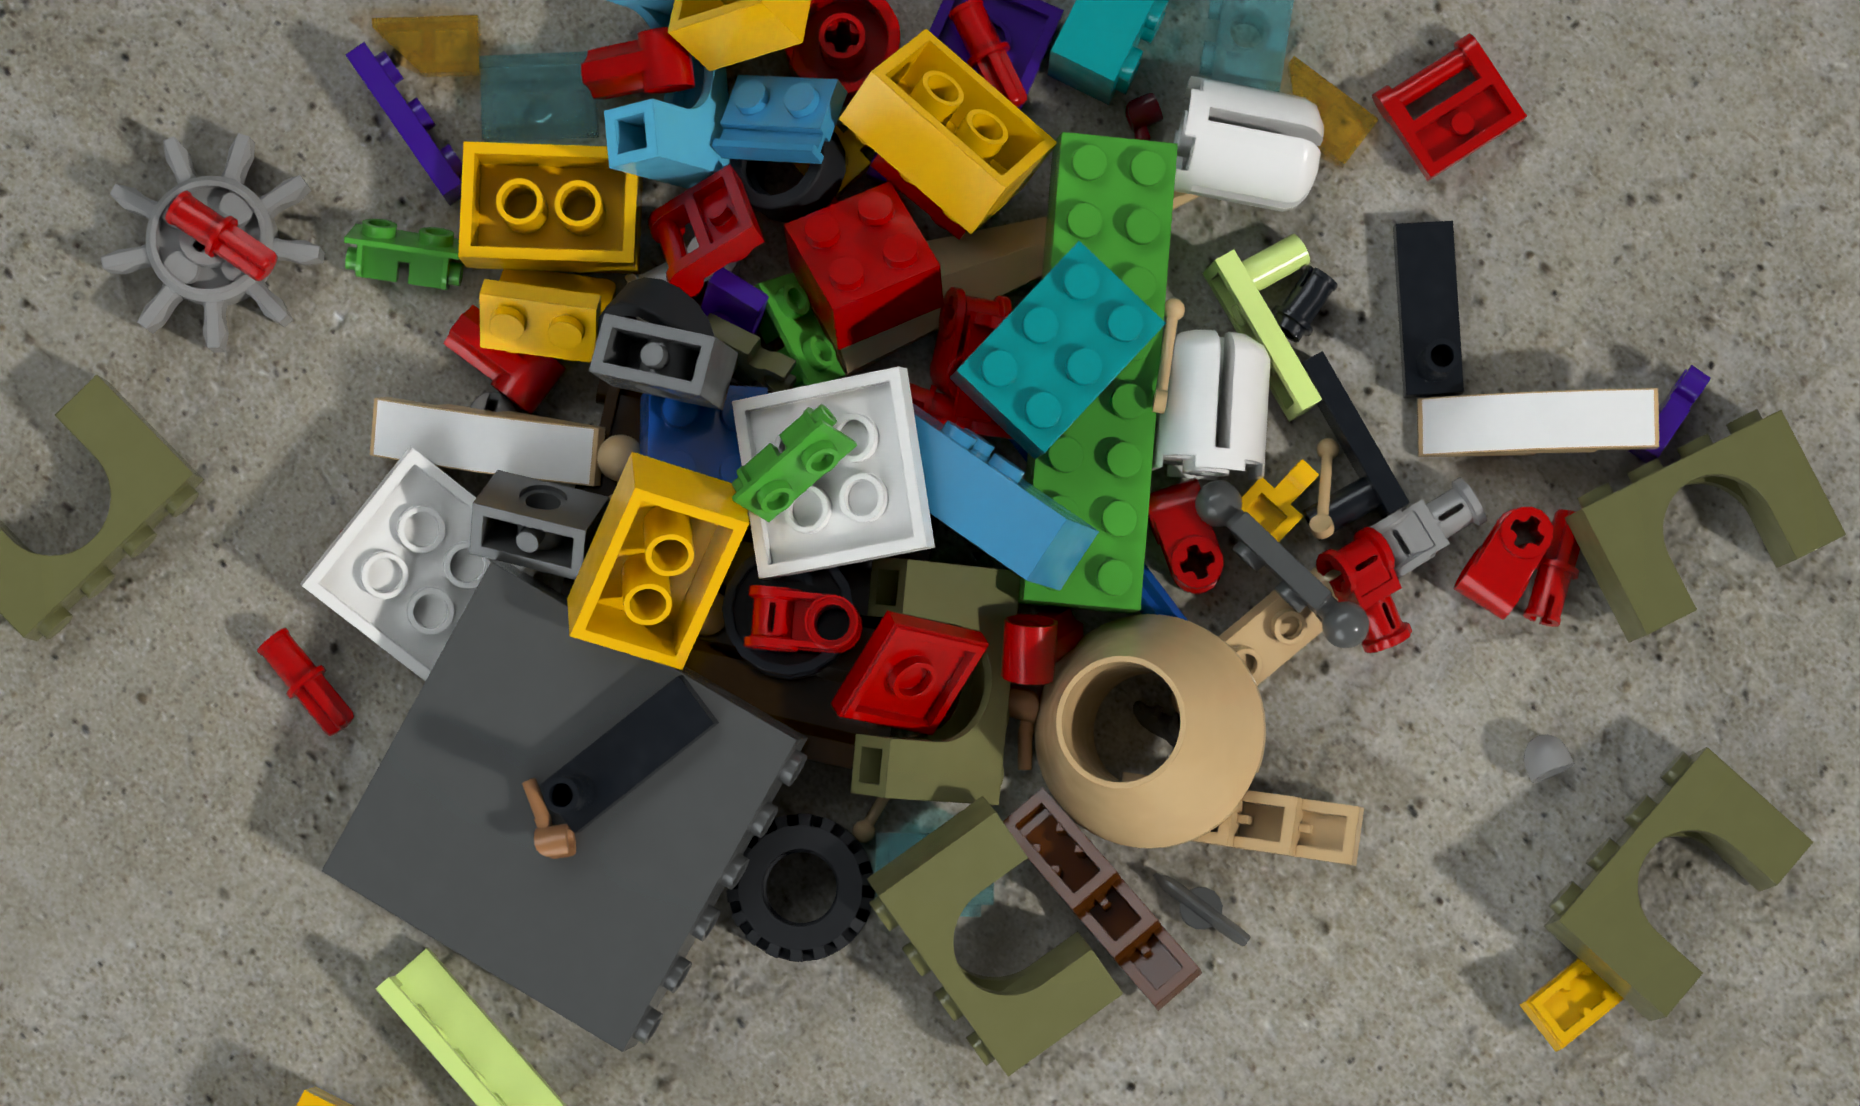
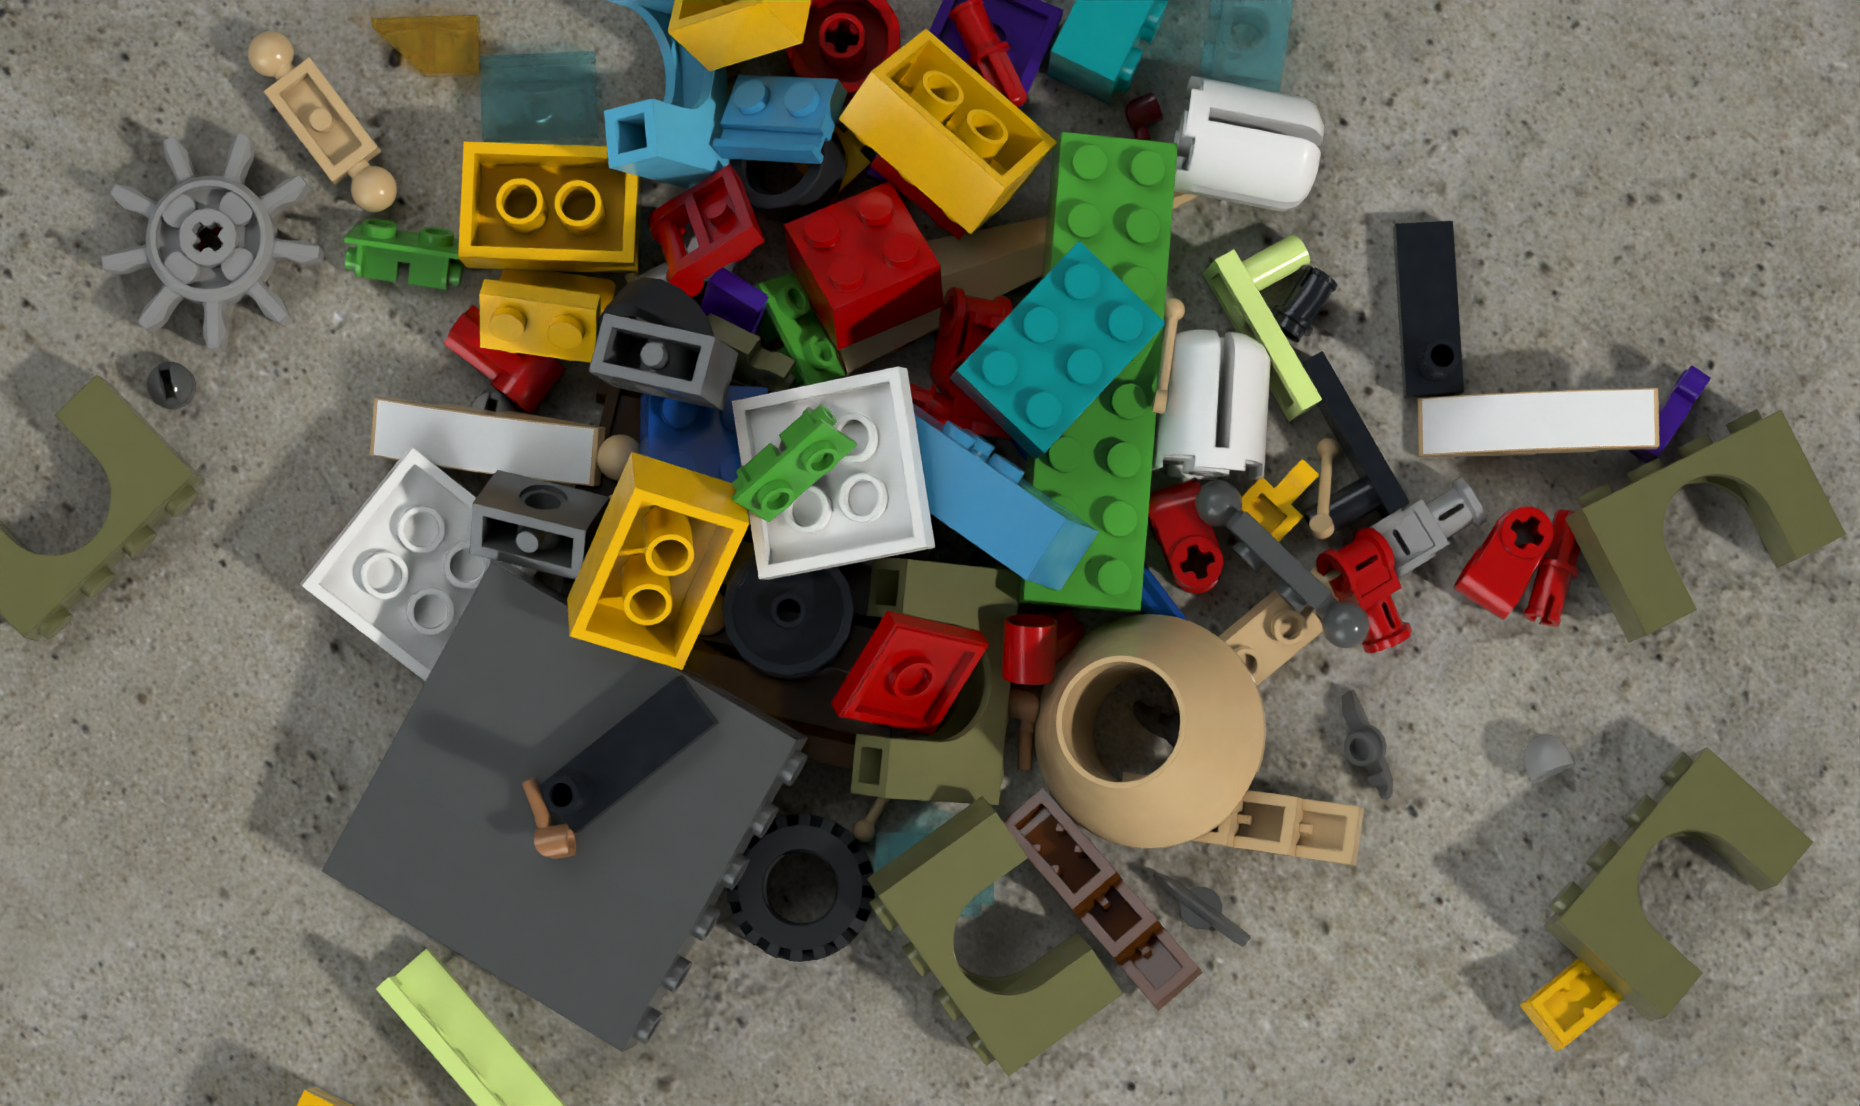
red axle [165,190,278,281] -> none
red axle [257,628,355,736] -> none
dark purple plate [345,42,462,206] -> none
red piece [581,27,695,100] -> none
red piece [743,585,862,653] -> none
clear yellow tile [1287,56,1379,168] -> none
red plate [1372,33,1527,181] -> none
none -> dark grey hinge [147,362,196,410]
none -> tan plate [248,31,397,212]
none -> dark grey piece [1342,690,1393,800]

